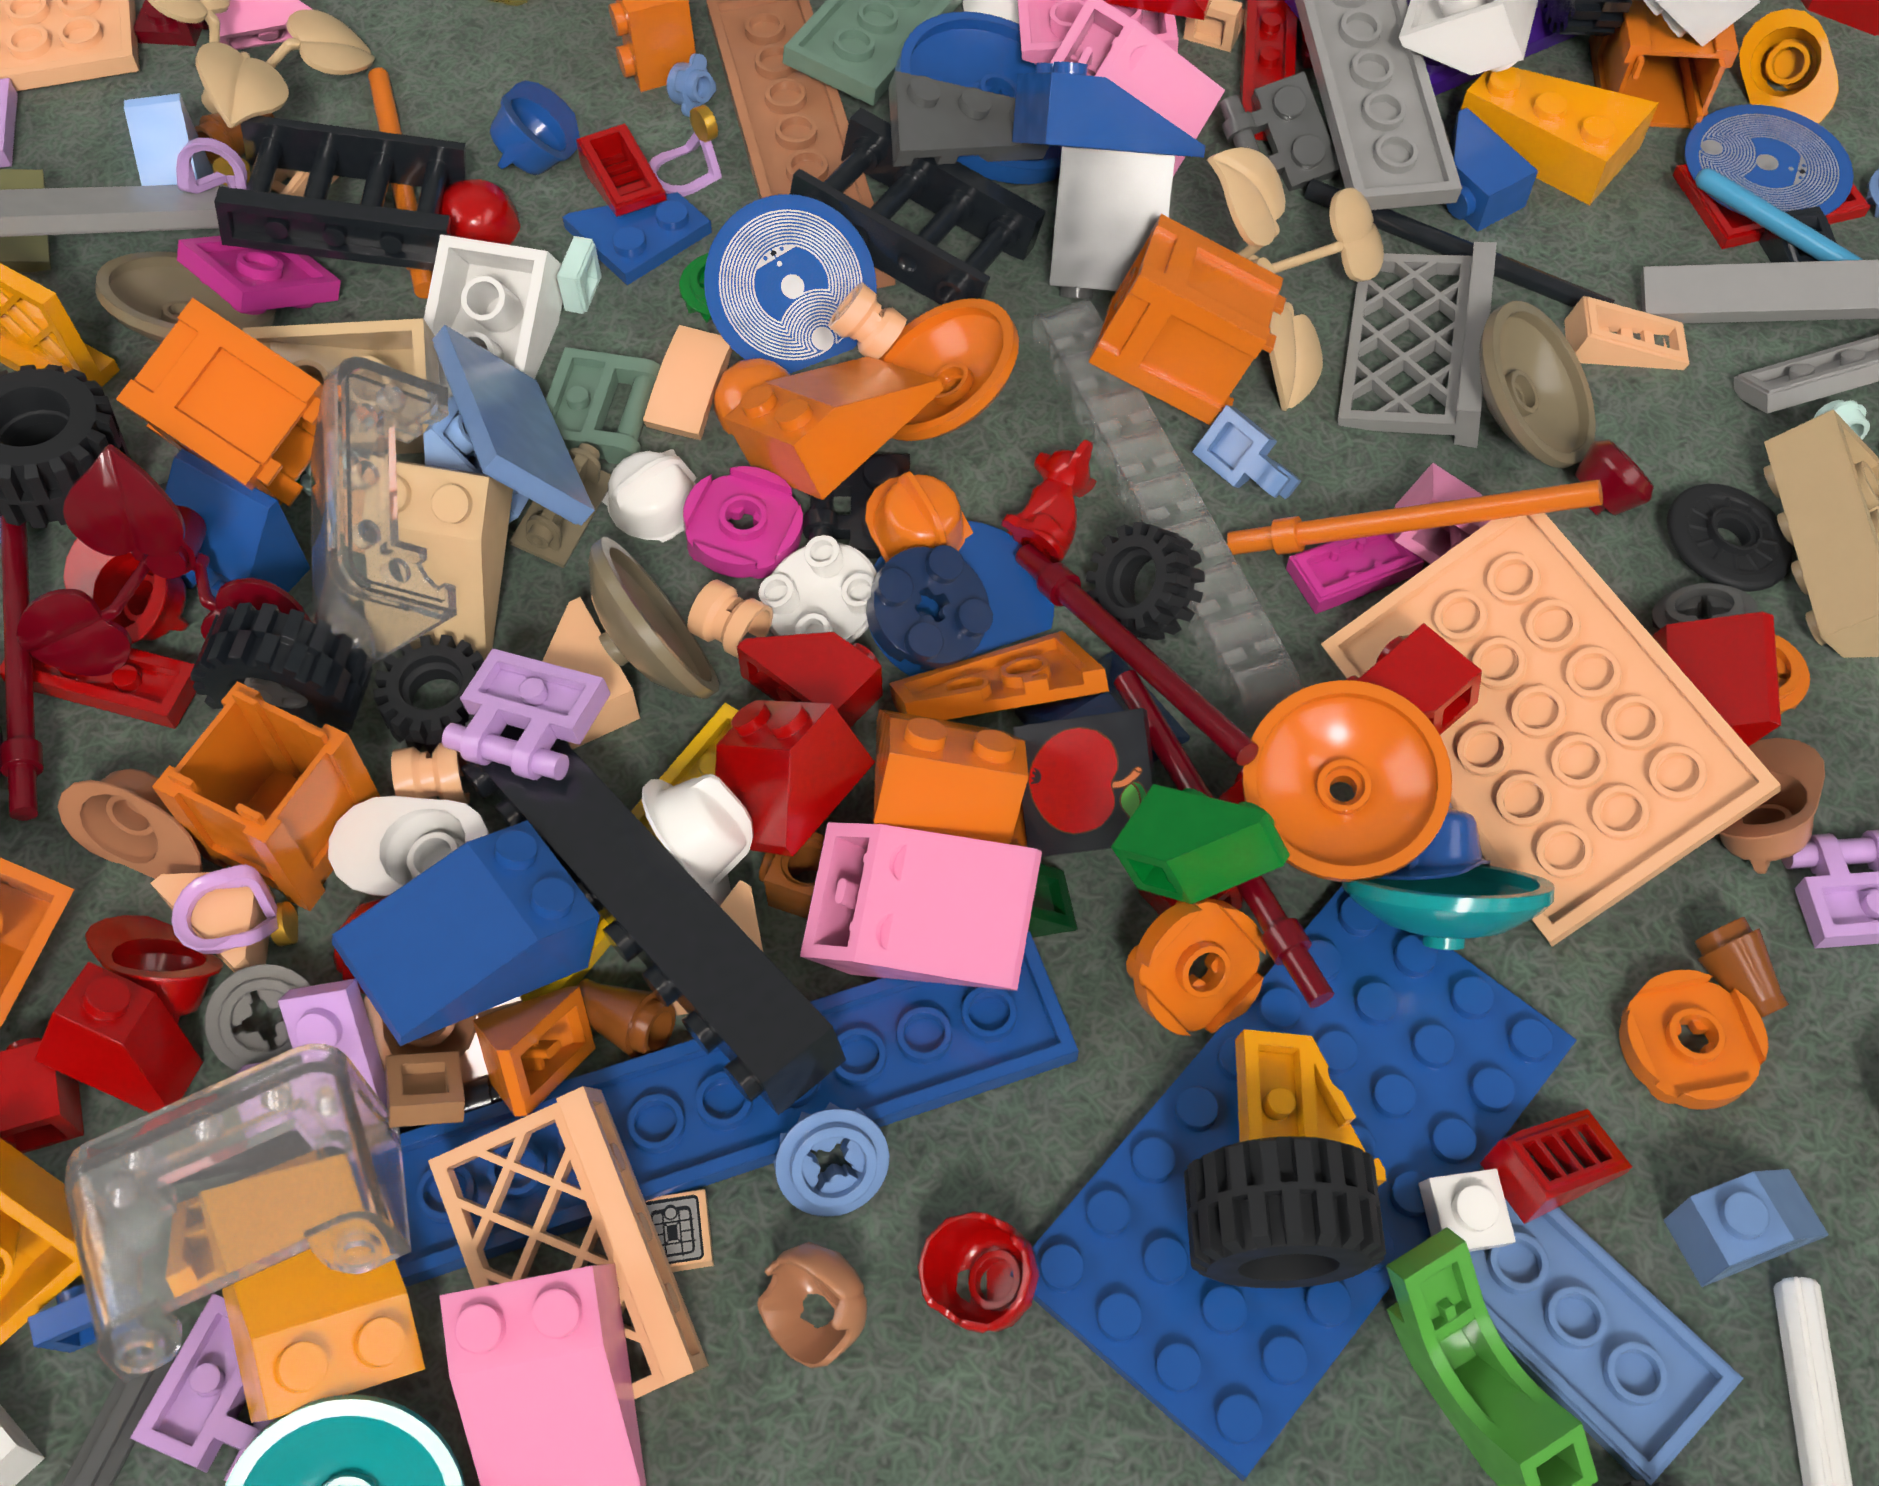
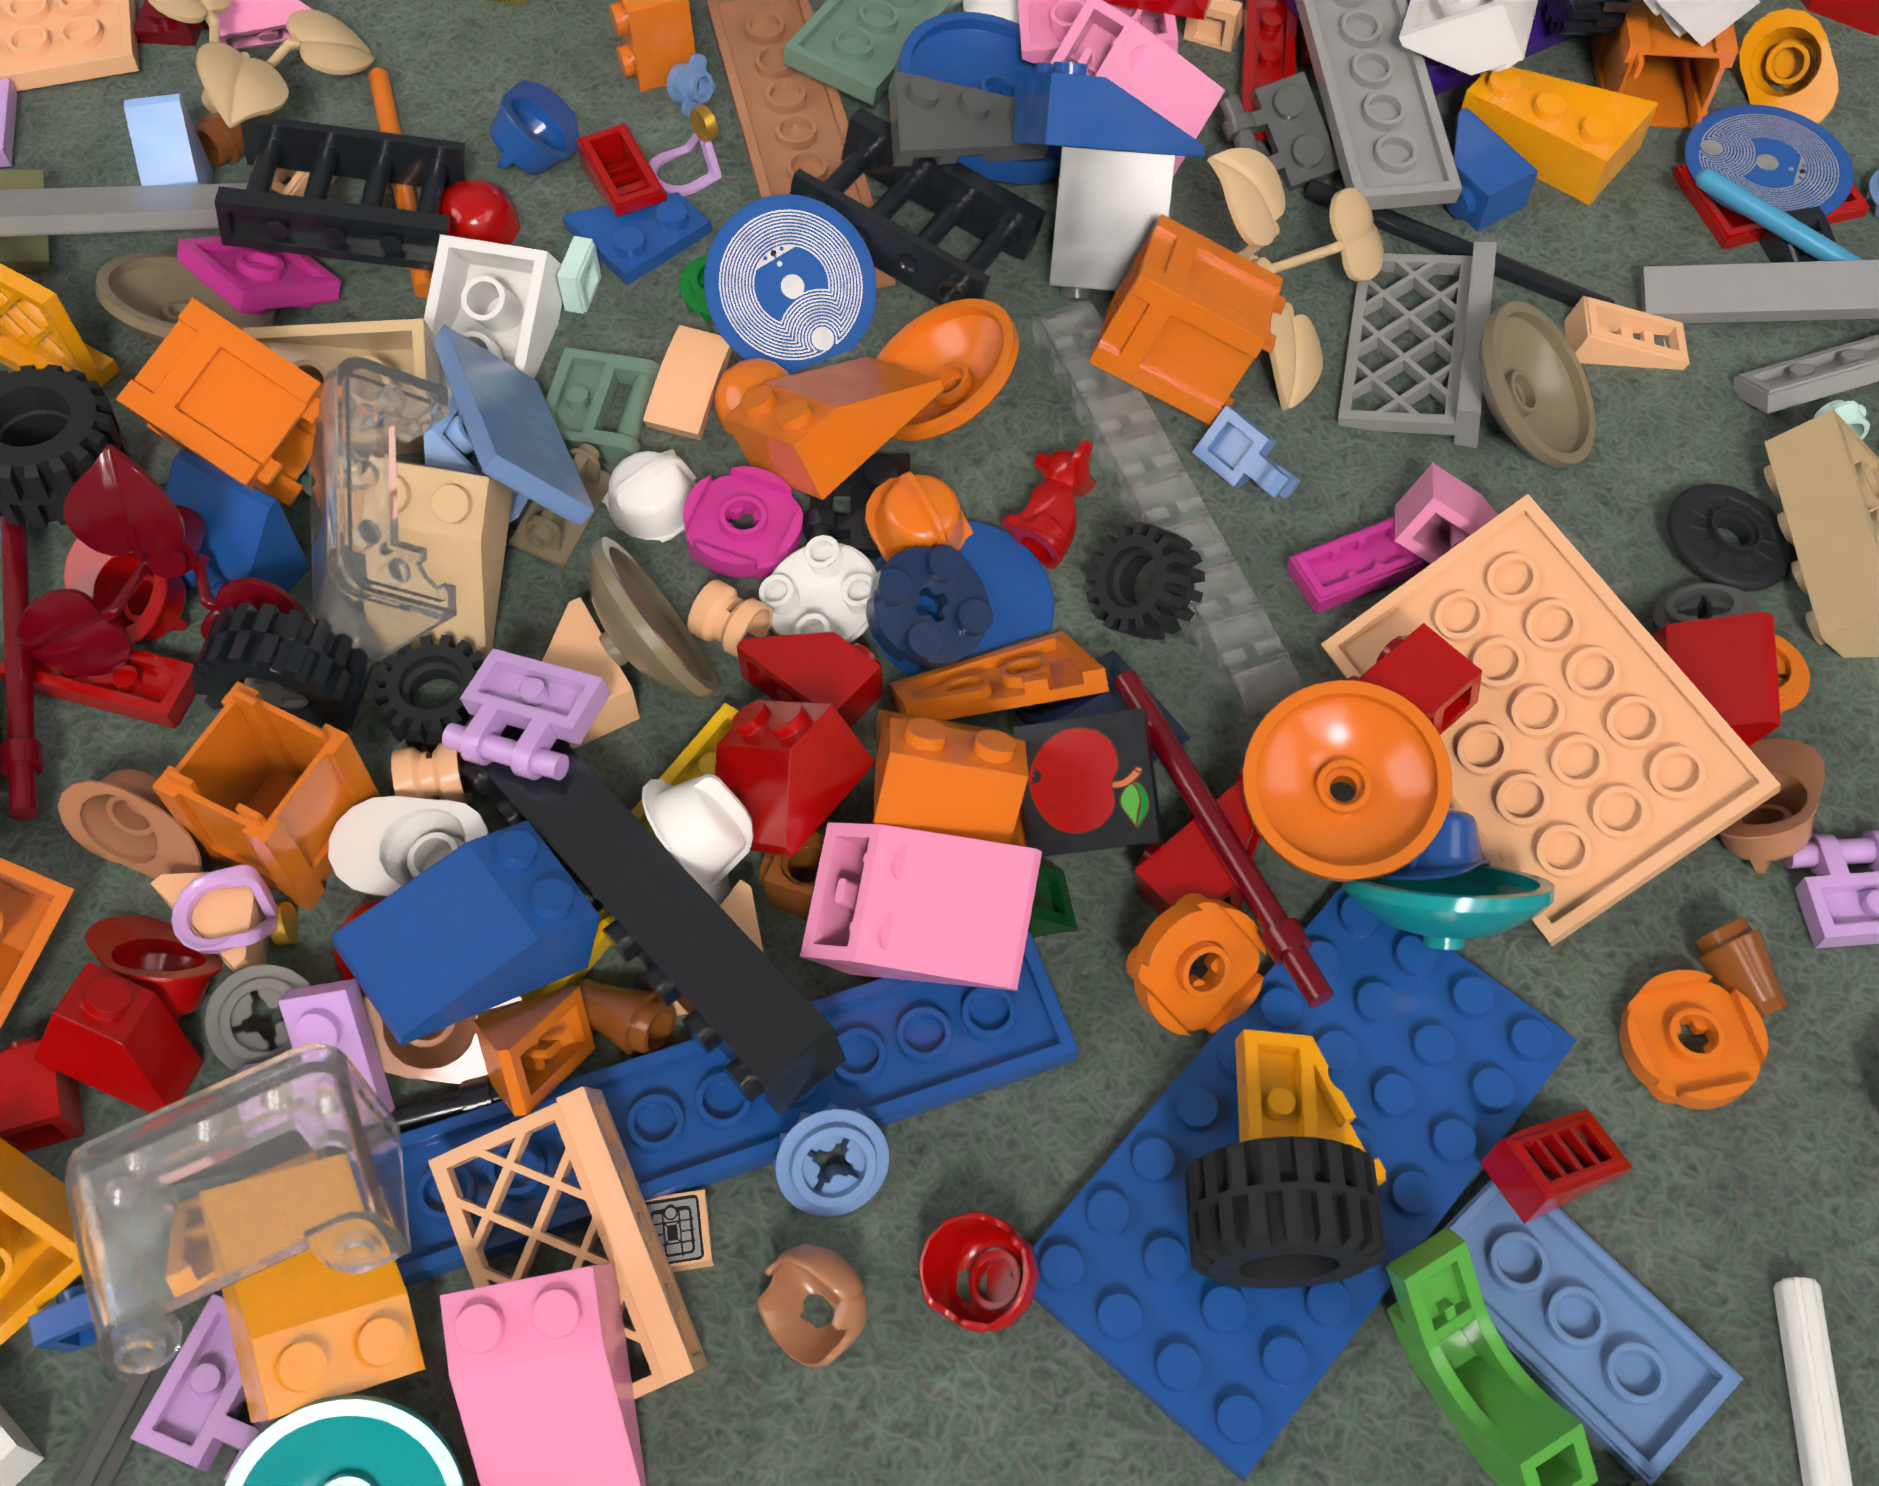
lavender piece [176,138,250,194] -> none
medium nougat plate [385,1051,465,1128] -> none
light nougat wheel [828,282,907,359] -> none
dark red bar [1016,544,1259,766] -> none
green slope [1111,784,1290,904] -> none
orange bar [1227,480,1603,555] -> none
white plate [1418,1168,1516,1252] -> none
dark red cone [1575,439,1654,516] -> none
medium blue slope [1664,1169,1829,1287] -> none

